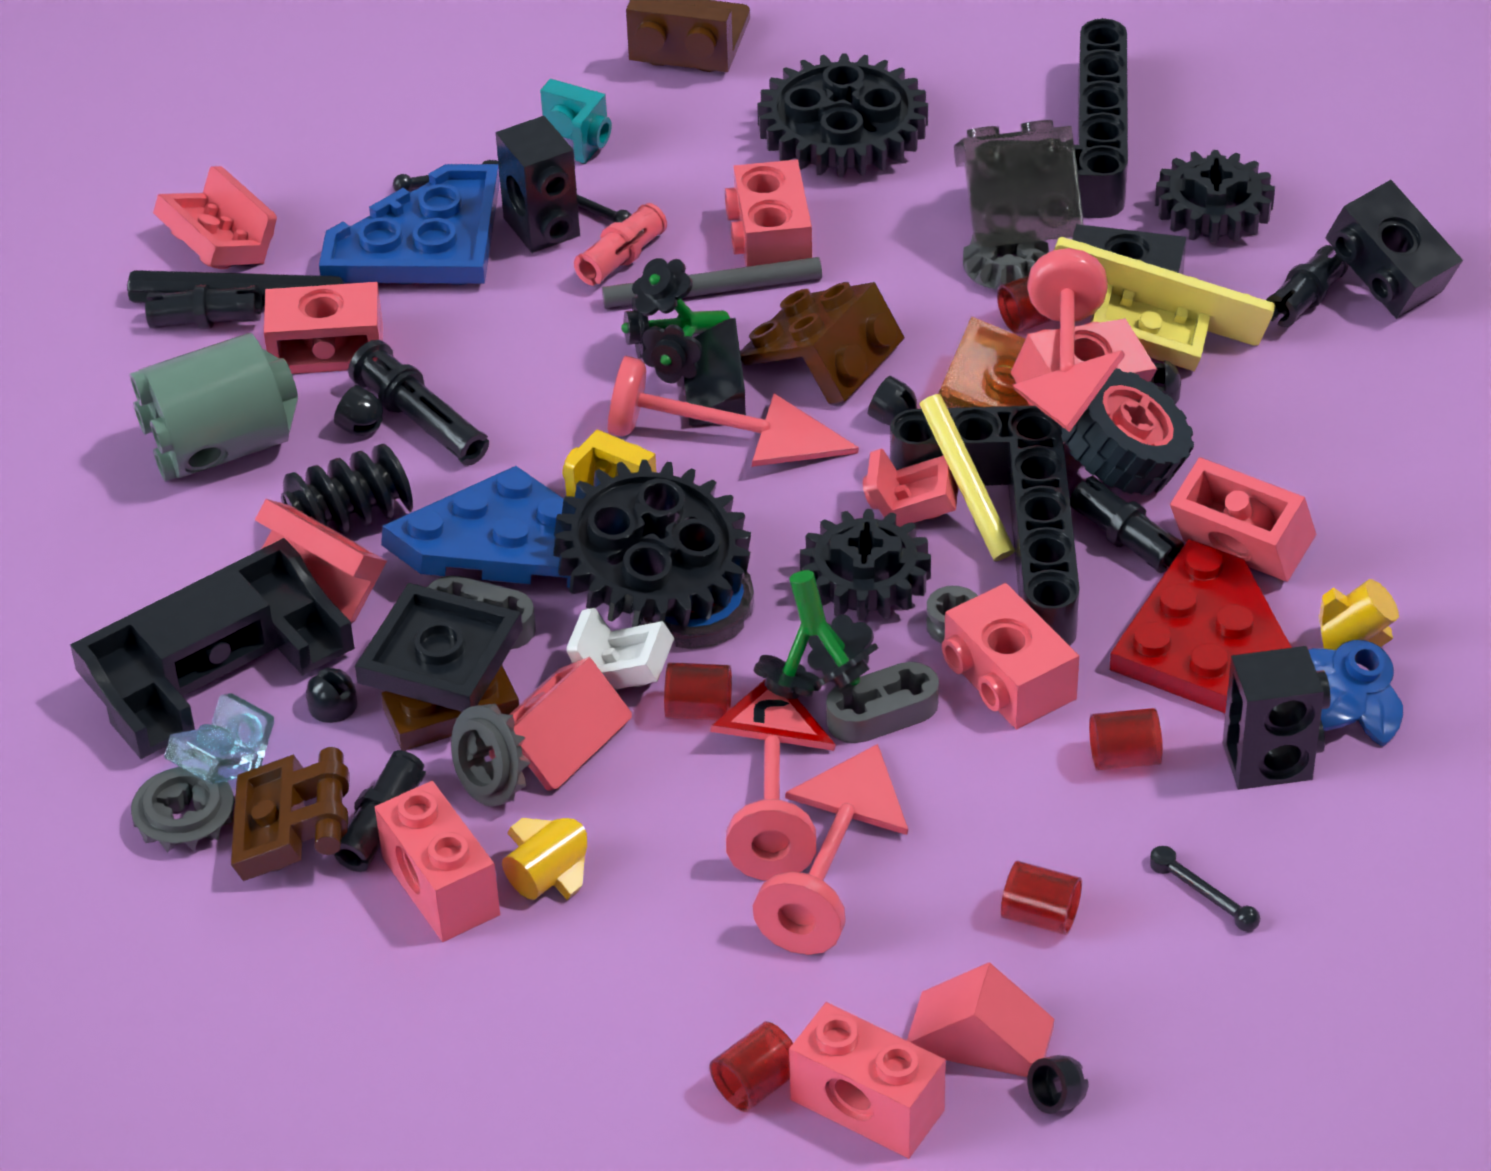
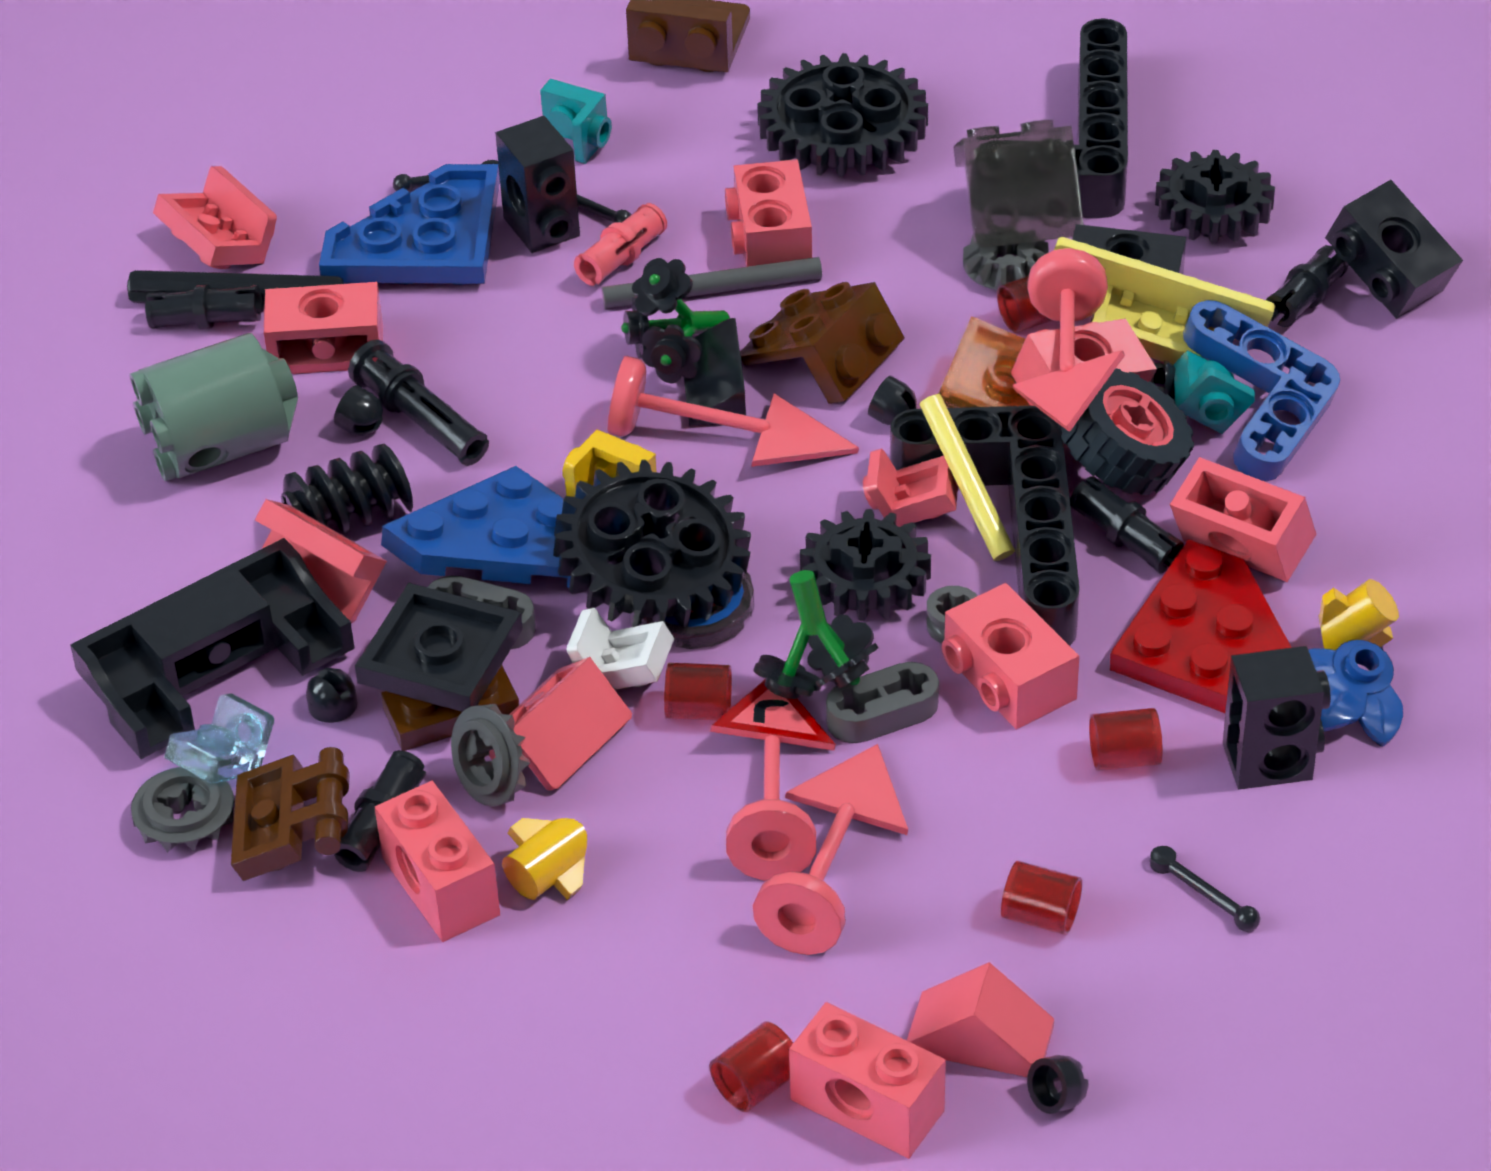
none -> teal bracket [1174,350,1255,434]
none -> blue beam [1183,300,1340,481]

